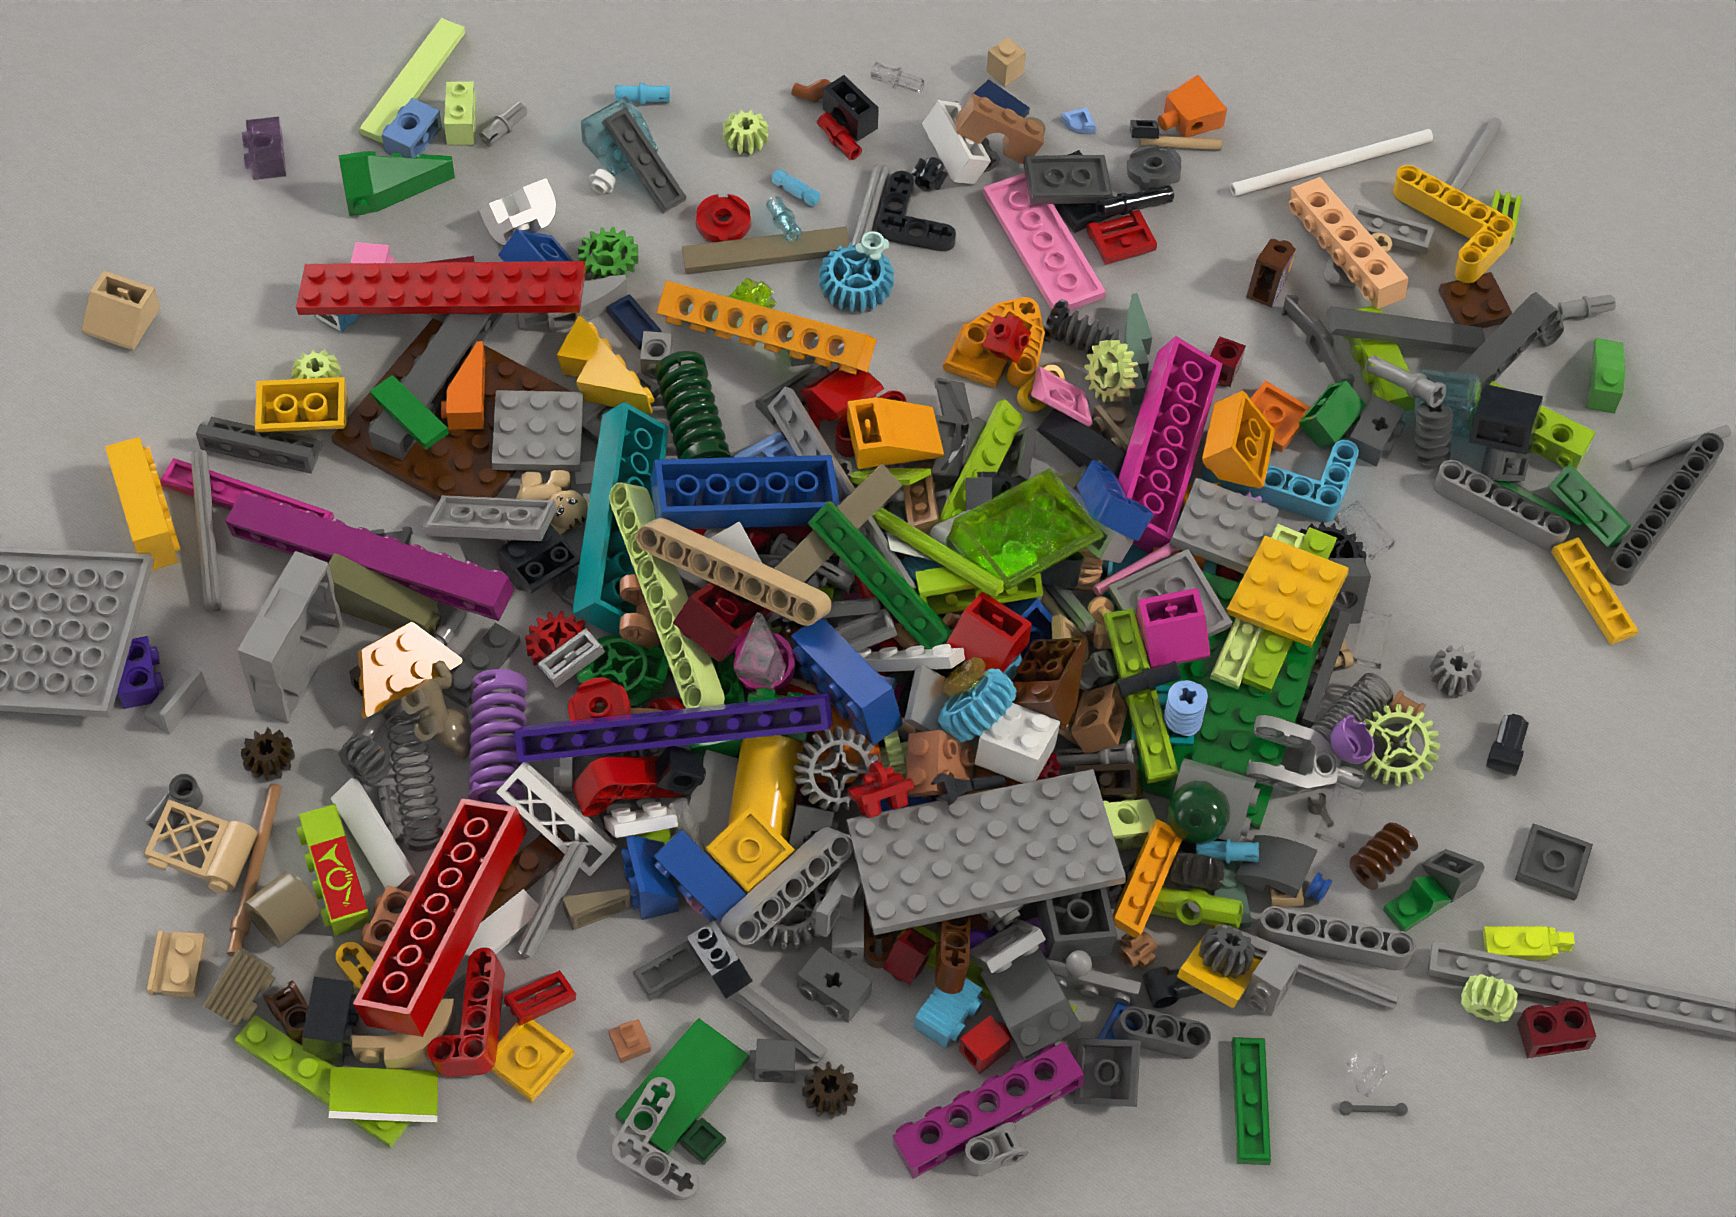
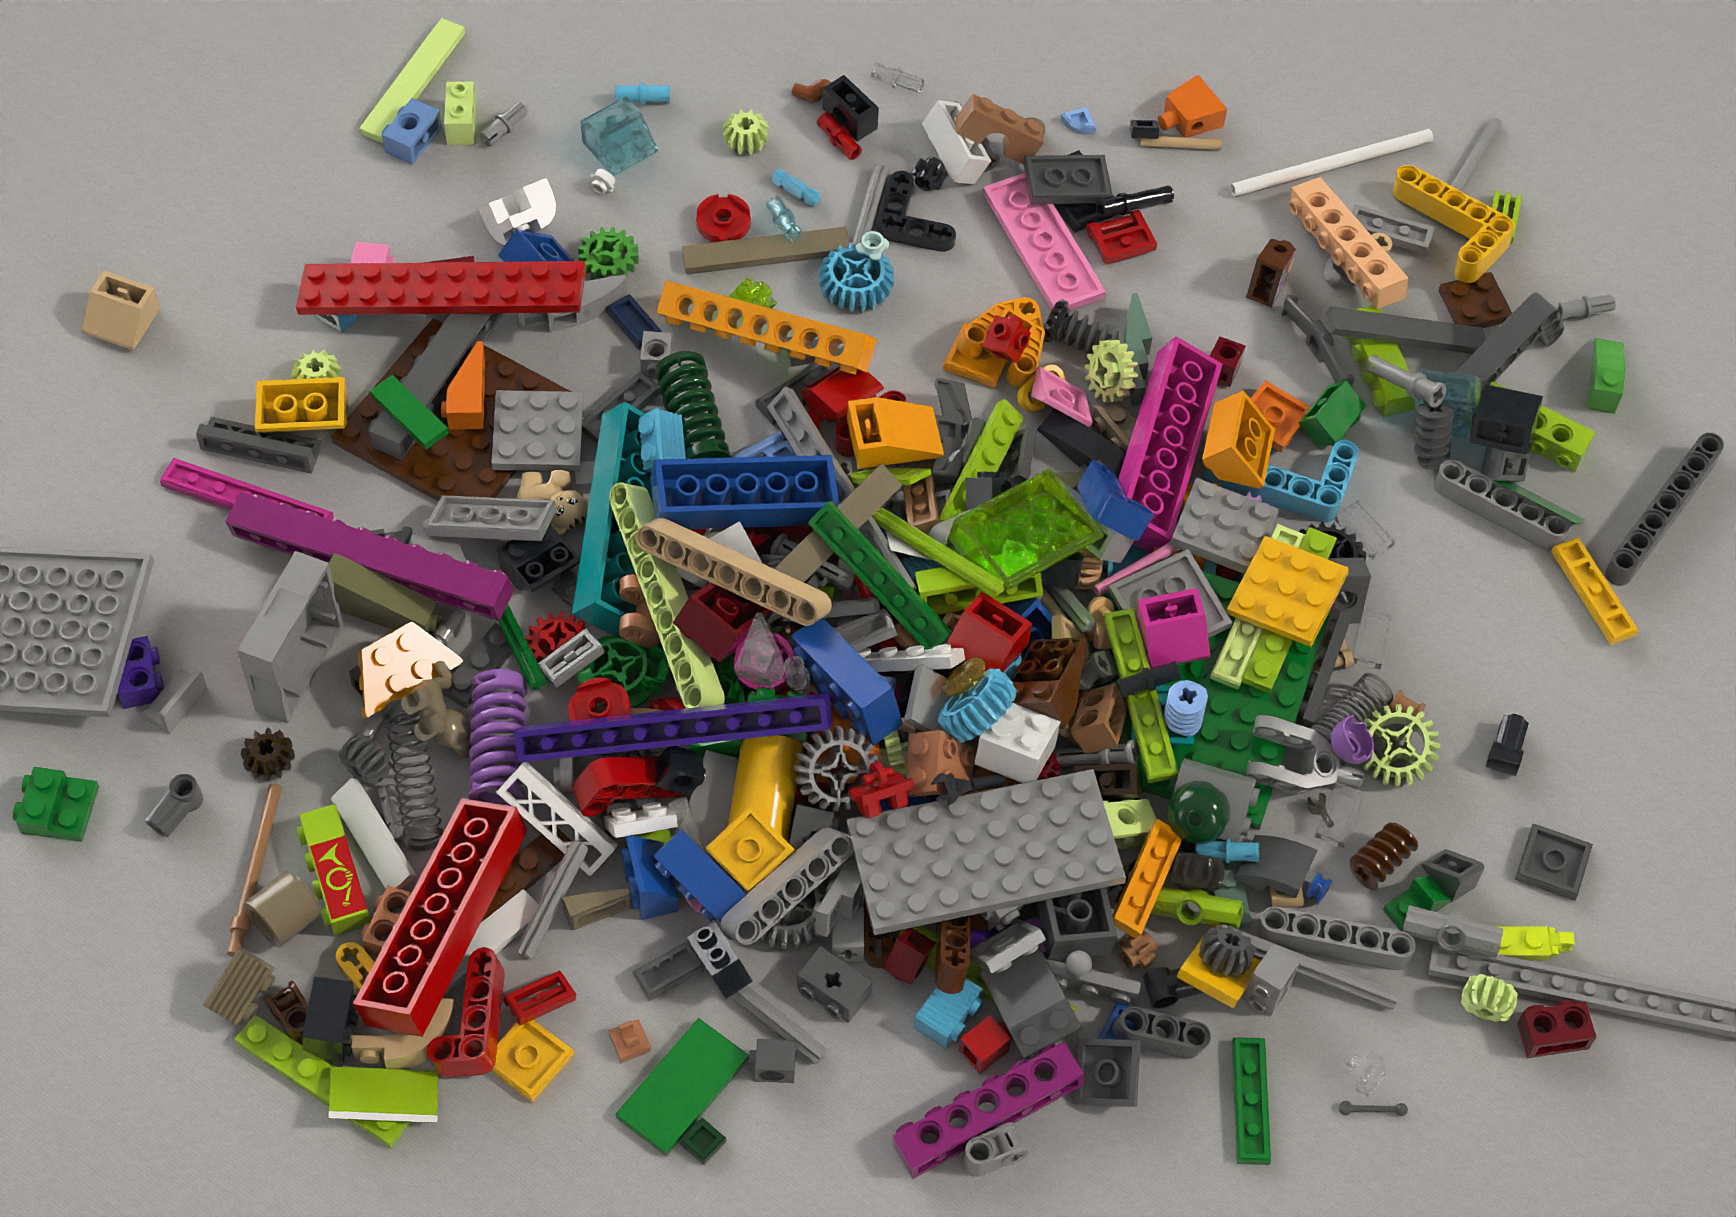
yellow brick [105,437,181,571] -> none
tan piece [144,799,258,894] -> none
tan plate [147,931,206,998] -> none
light grey axle [191,450,222,611] -> none
clear purple brick [242,116,286,180] -> none
green wedge [338,151,455,216] -> none
yellow slope [557,316,655,414] -> none
dark grey tile [602,107,687,214] -> none
light grey beam [611,1077,699,1200] -> none
dark brown gear [802,1061,858,1120] -> none
dark blue tile [973,79,1030,118] -> none
tan brick [986,37,1026,87] -> none
dark grey plate [1127,145,1181,191] -> none
dark grey brick [1349,395,1406,467] -> none
light grey gear [1430,645,1482,697] -> none
green panel [1549,465,1631,547] -> none
light grey bar [1626,425,1731,471] -> none
none -> green plate [13,767,99,842]
none -> green axle [497,603,547,690]
none -> medium azure brick [638,408,686,473]
none -> clear pin [784,656,811,696]
none -> light grey piece [1402,905,1503,957]

